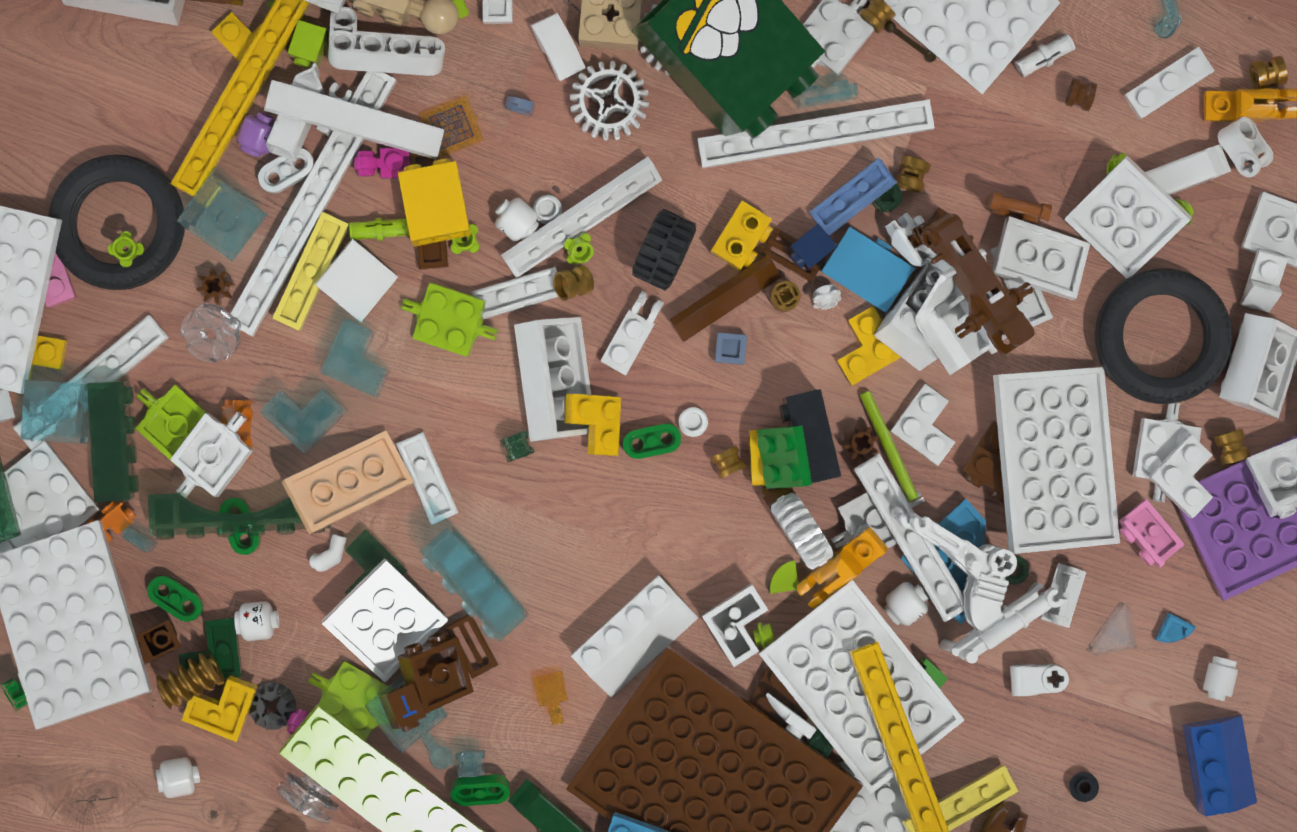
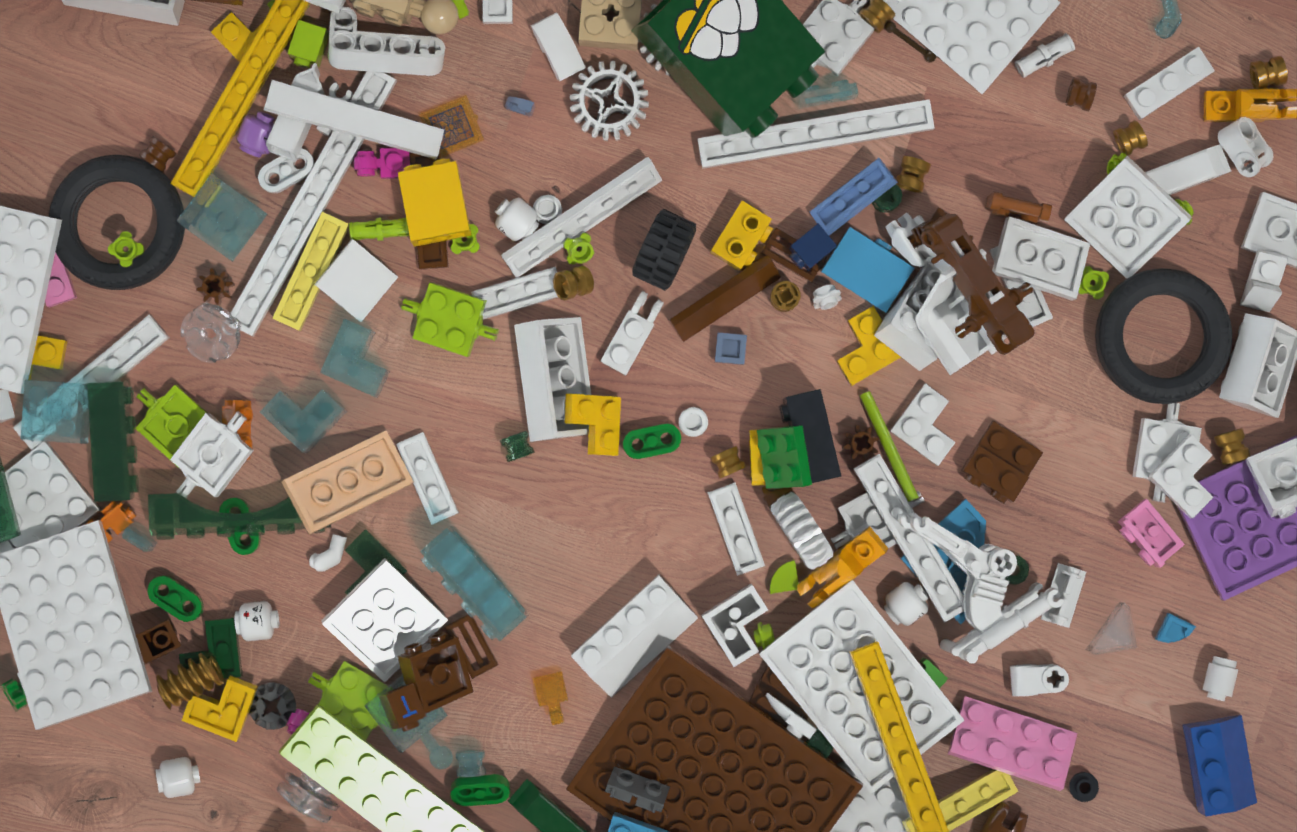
white plate [993,367,1120,554] -> none
none -> reddish brown wheel [139,136,177,172]
none -> dark grey hinge [605,766,670,813]
none -> white tile [707,483,765,576]
none -> bright pink plate [948,696,1077,791]
none -> lime plate [1078,266,1109,299]
none -> pearl gold wheel [1113,120,1148,156]

